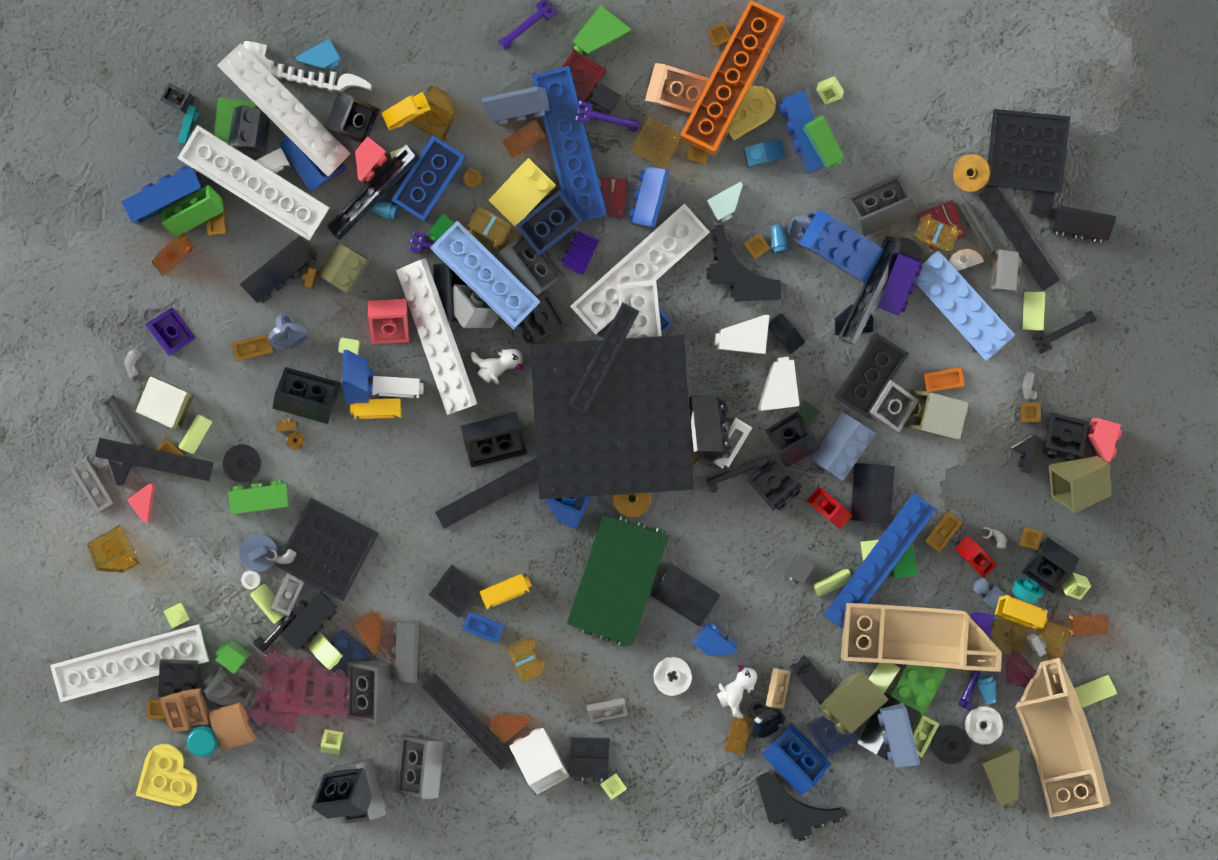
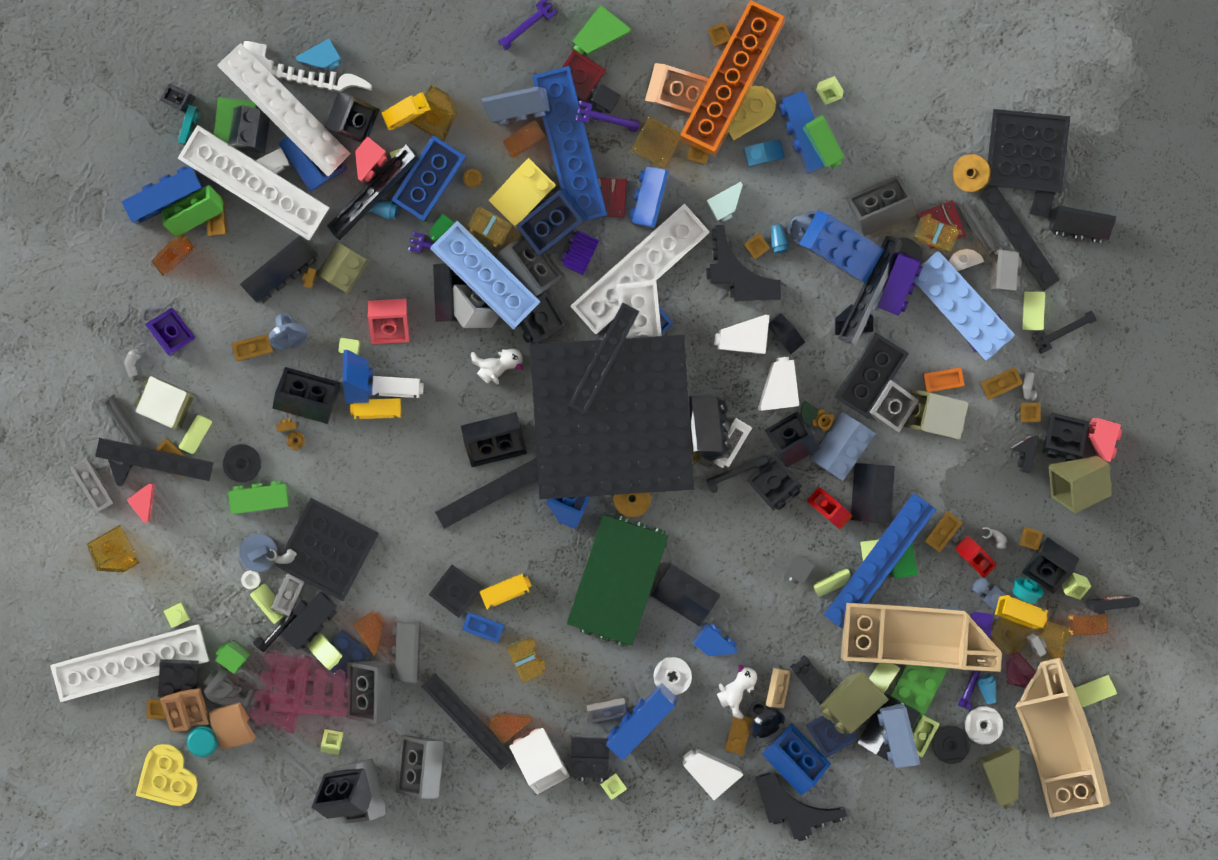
white plate [396,258,477,415] -> none
none -> blue brick [606,682,678,761]
none -> white slope [682,748,743,800]
none -> pearl gold plate [812,409,834,431]
none -> pearl gold plate [980,366,1023,400]
none -> black container [1087,595,1140,614]

